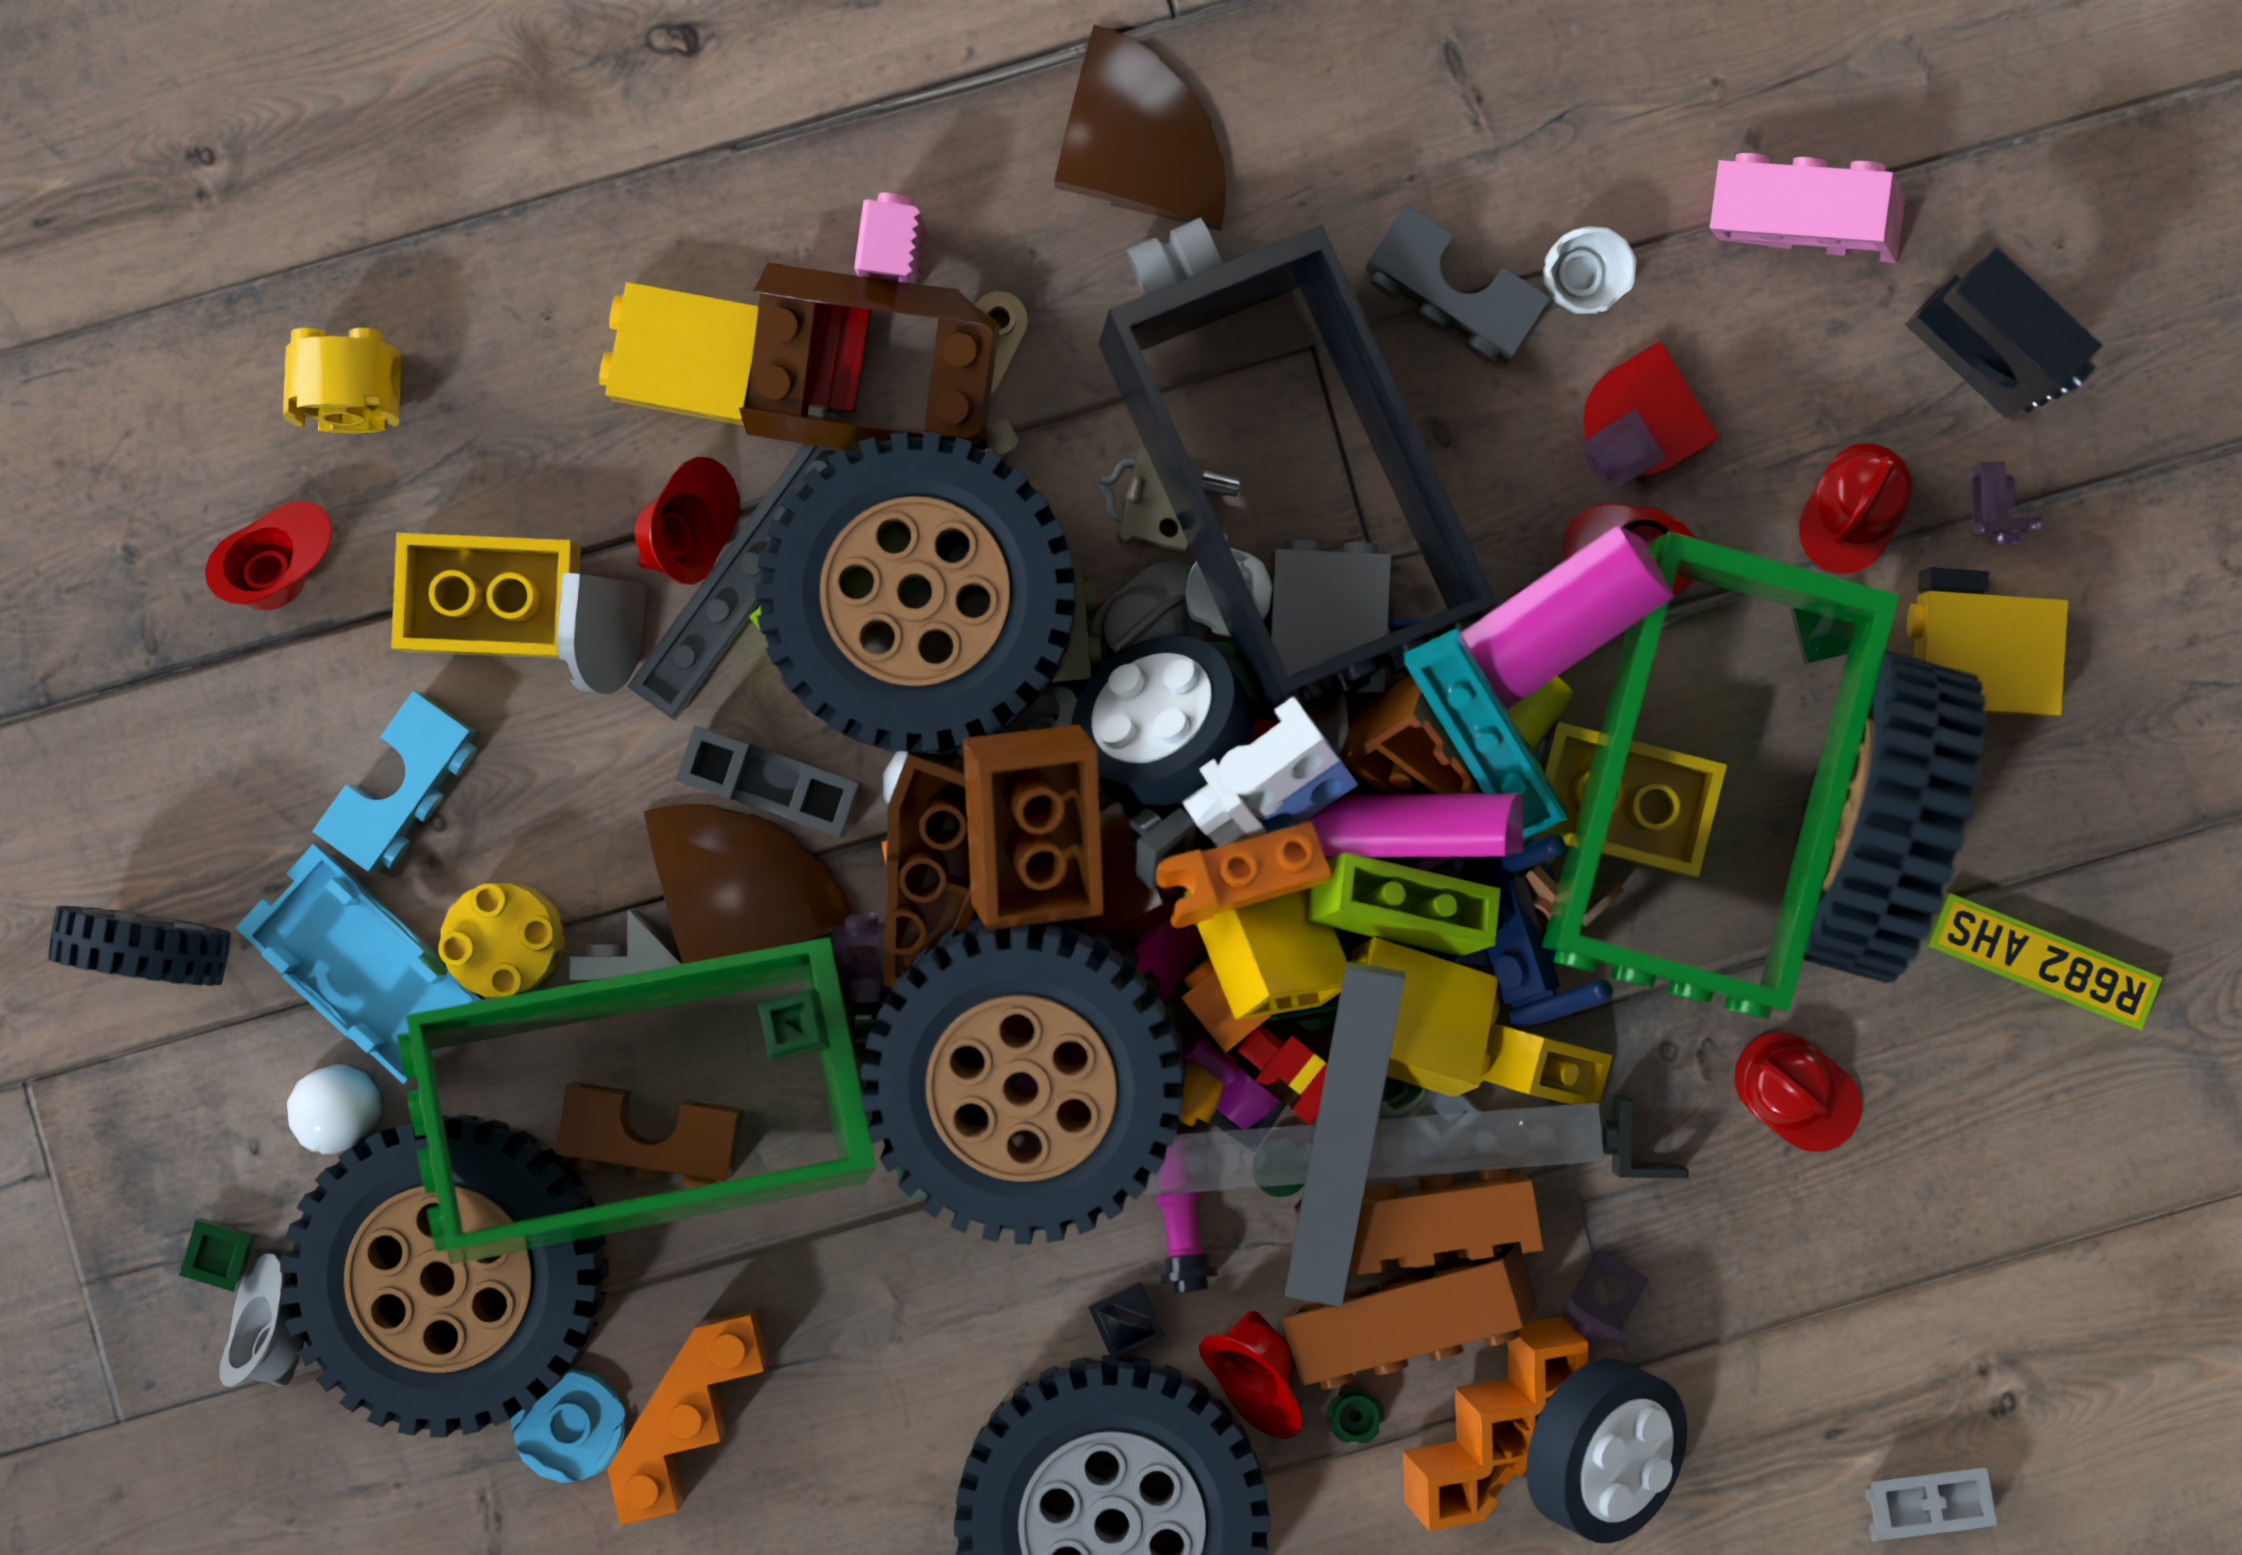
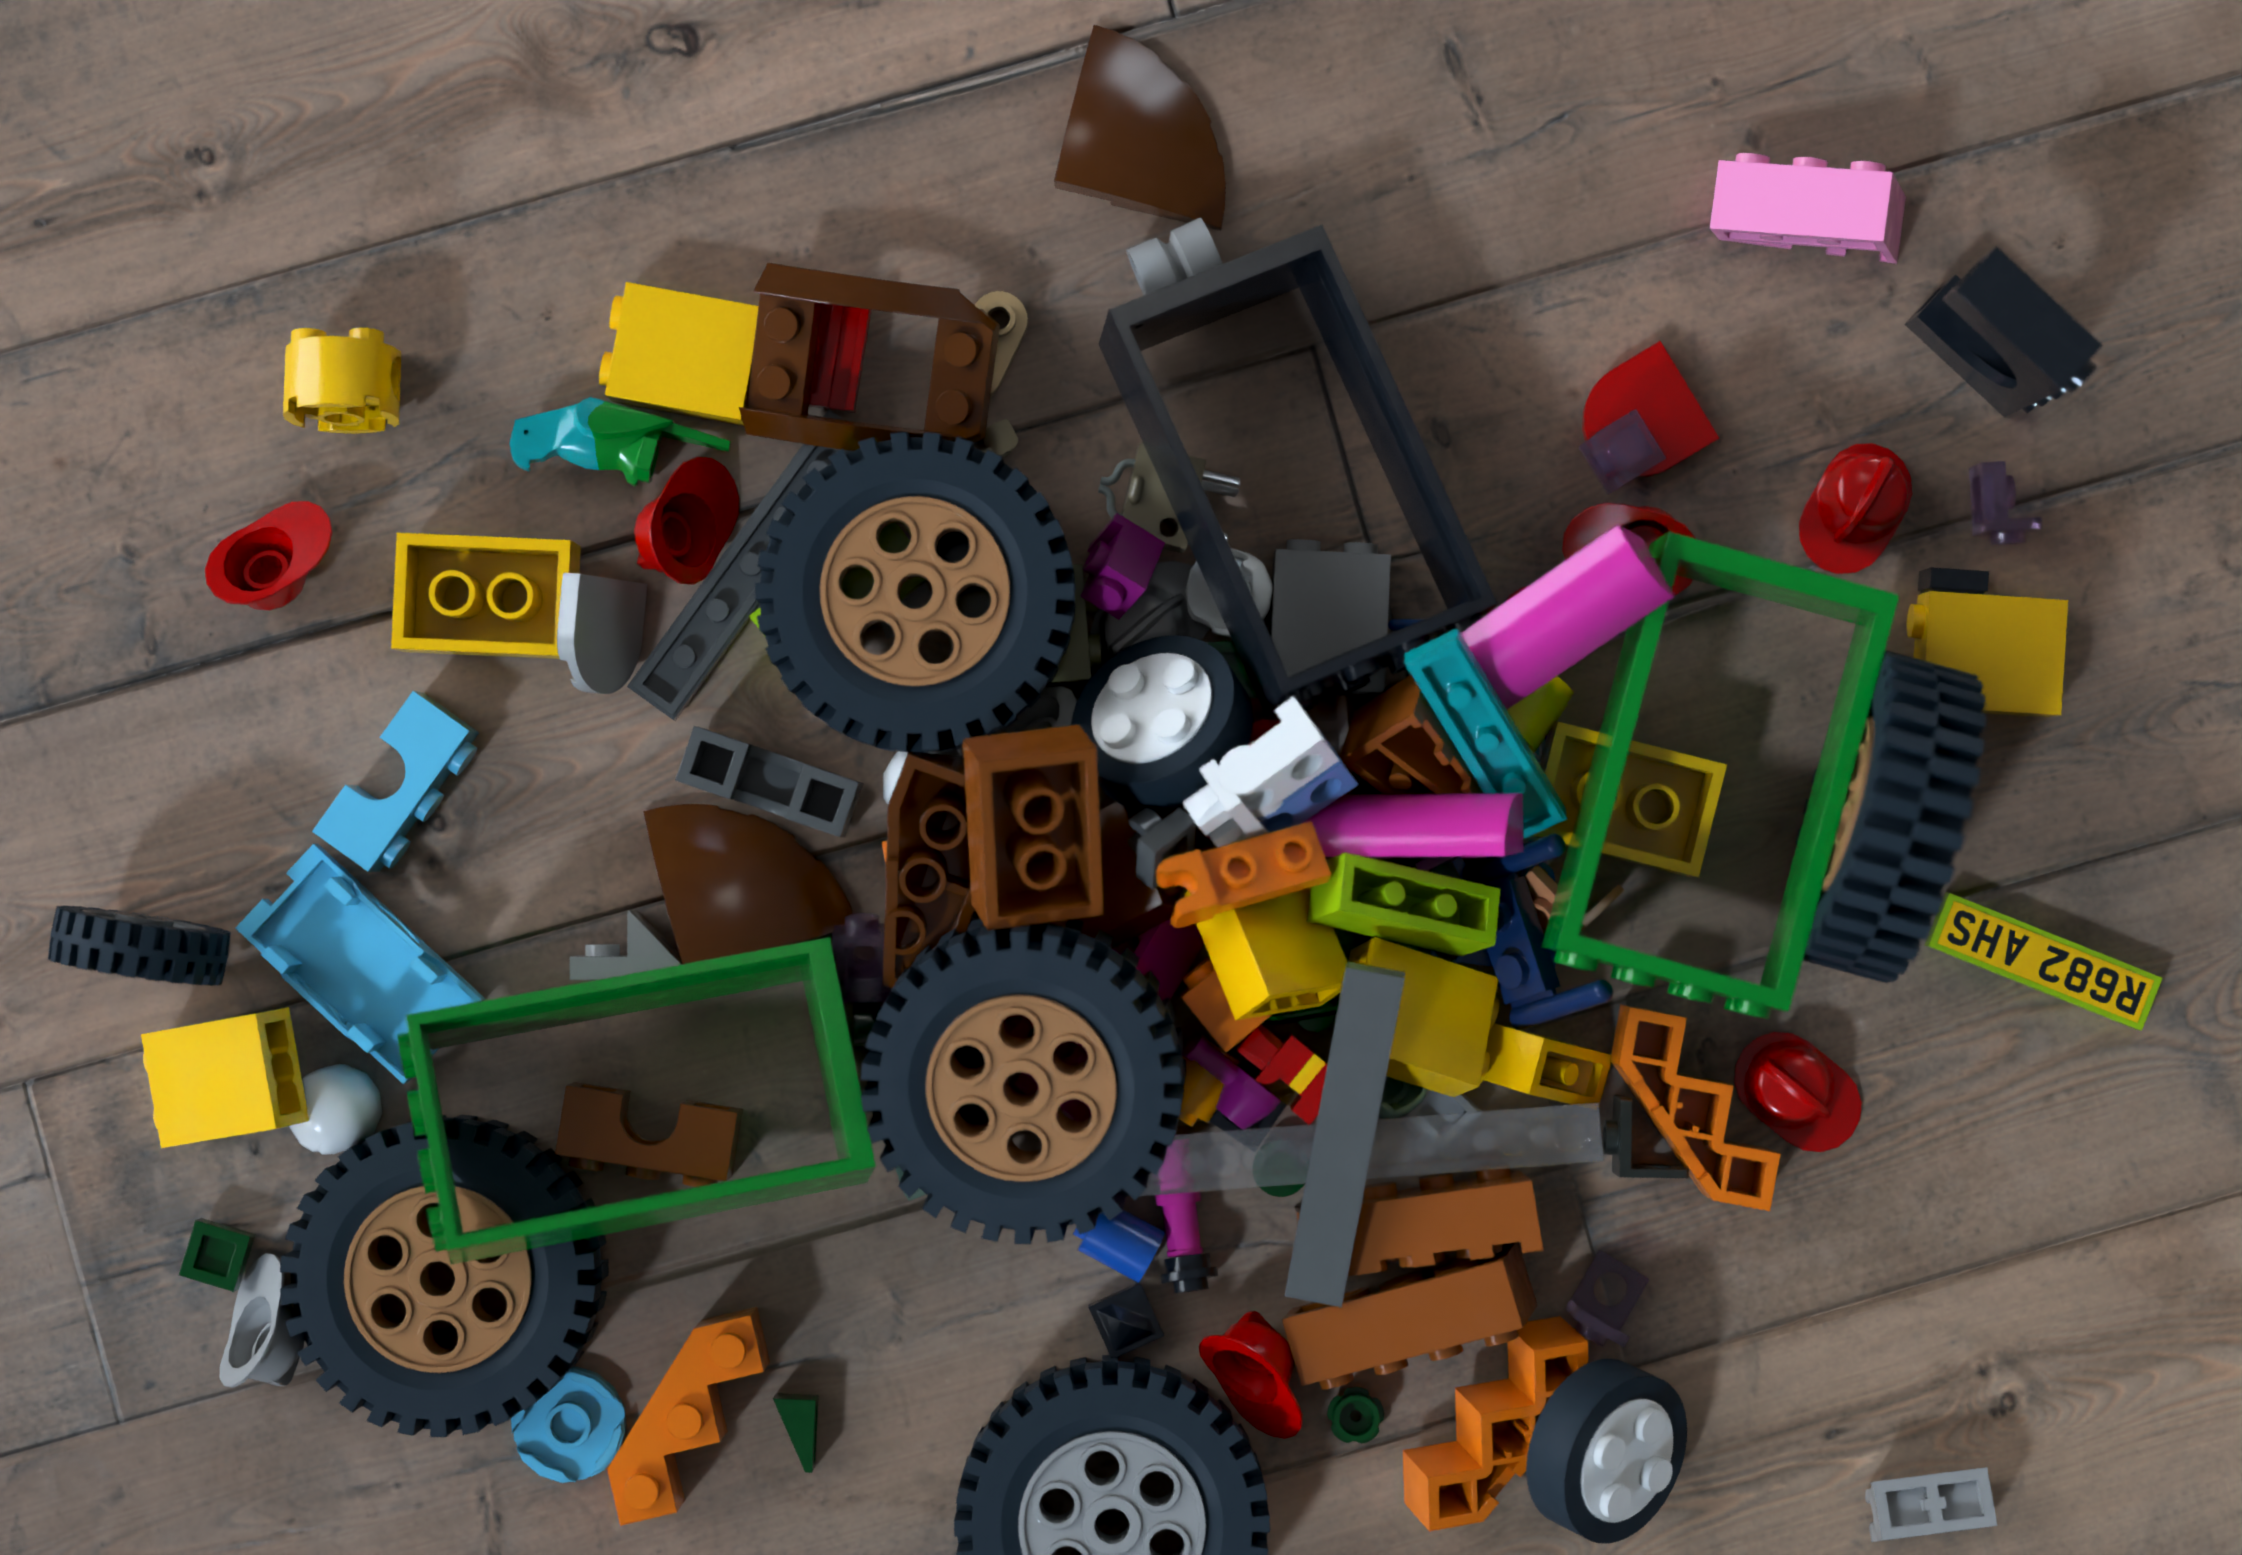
yellow brick [438,883,565,998] -> none
dark green tile [757,988,831,1064] -> none
bright pink brick [854,193,927,284] -> none
dark grey arch [1365,204,1551,363] -> none
white hair [1543,226,1637,314] -> none
dark green tile [1791,608,1856,664] -> none
none -> yellow brick [141,1007,309,1148]
none -> animal [509,397,731,487]
none -> dark green piece [773,1393,819,1473]
none -> blue brick [1073,1209,1165,1283]
none -> magenta brick [1080,513,1165,620]
none -> orange brick [1610,1004,1781,1211]

